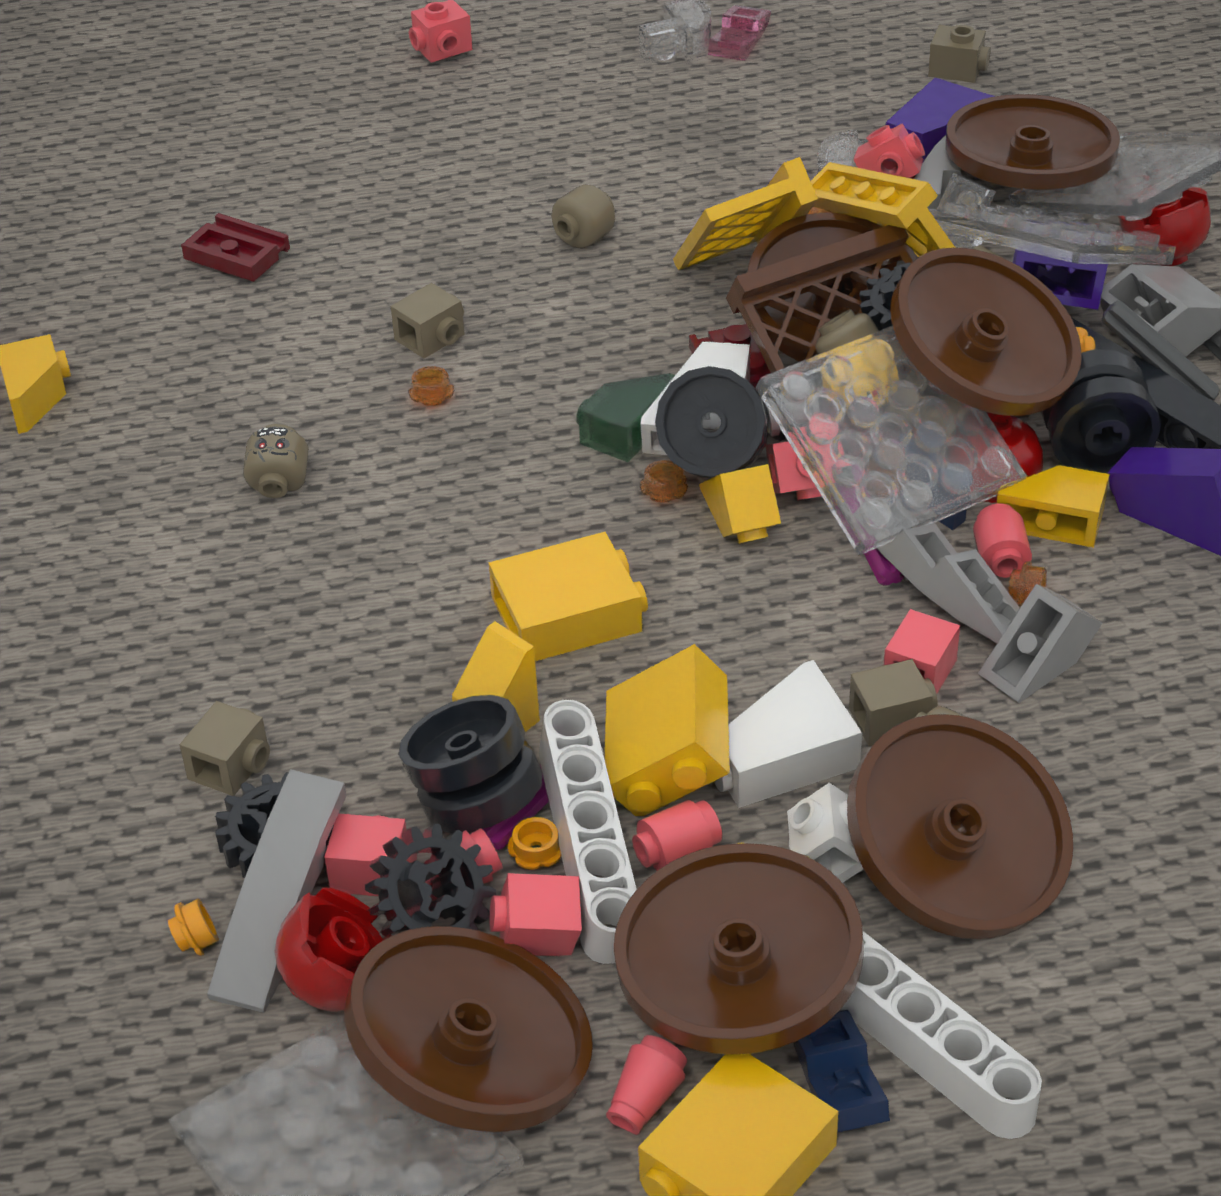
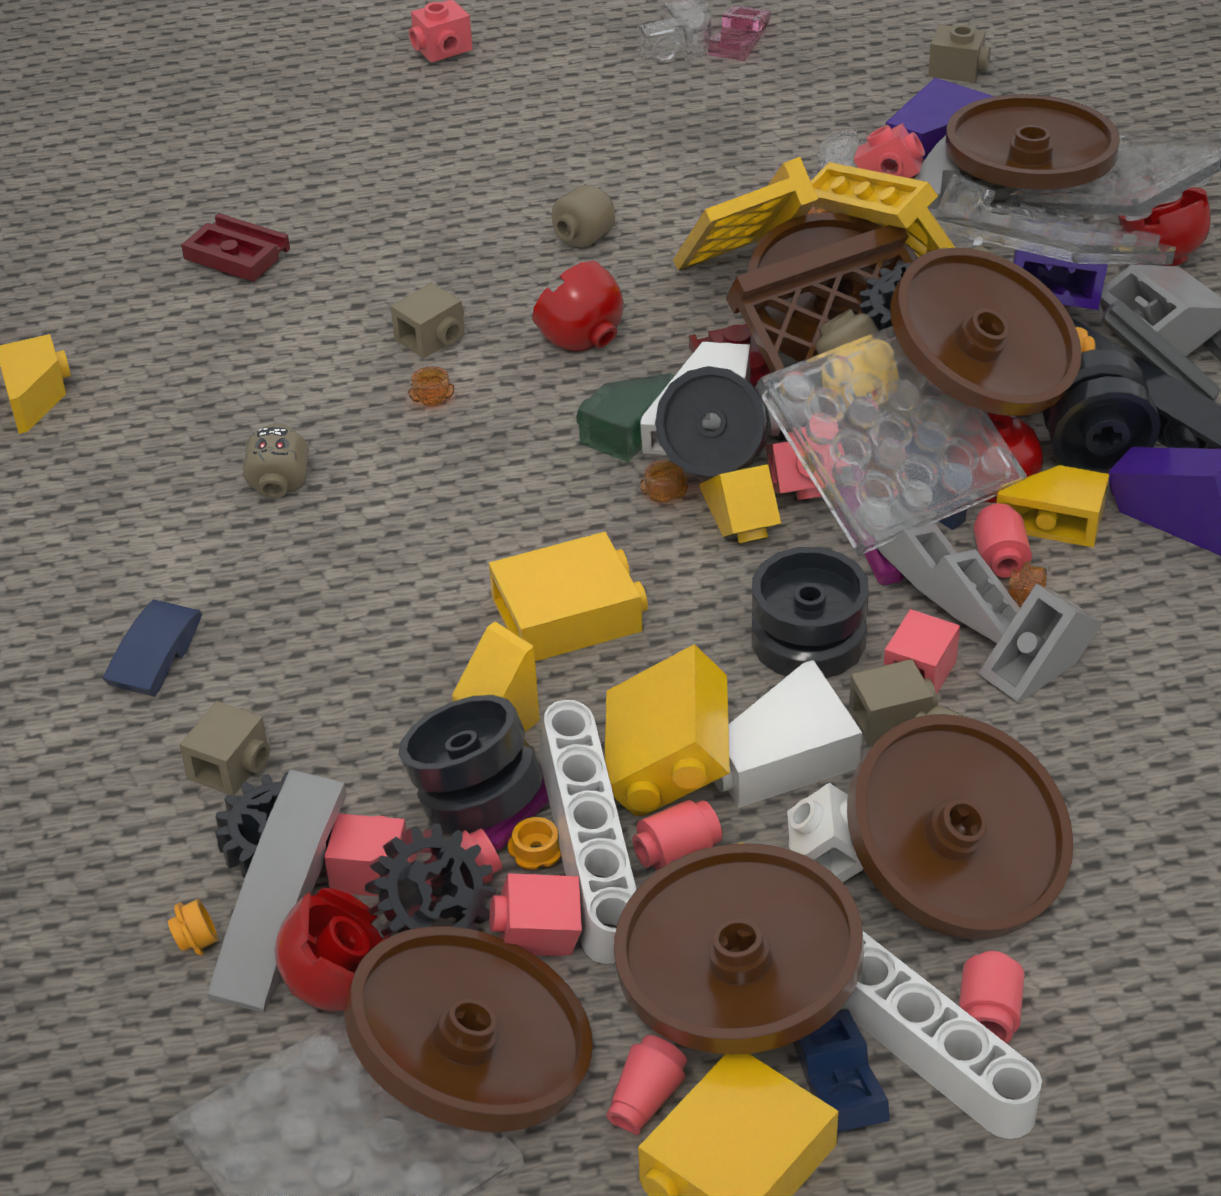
none -> dark blue slope [103,599,202,697]
none -> red cylinder [532,260,625,351]
none -> black wheel [752,547,869,678]
none -> coral brick [959,951,1025,1044]

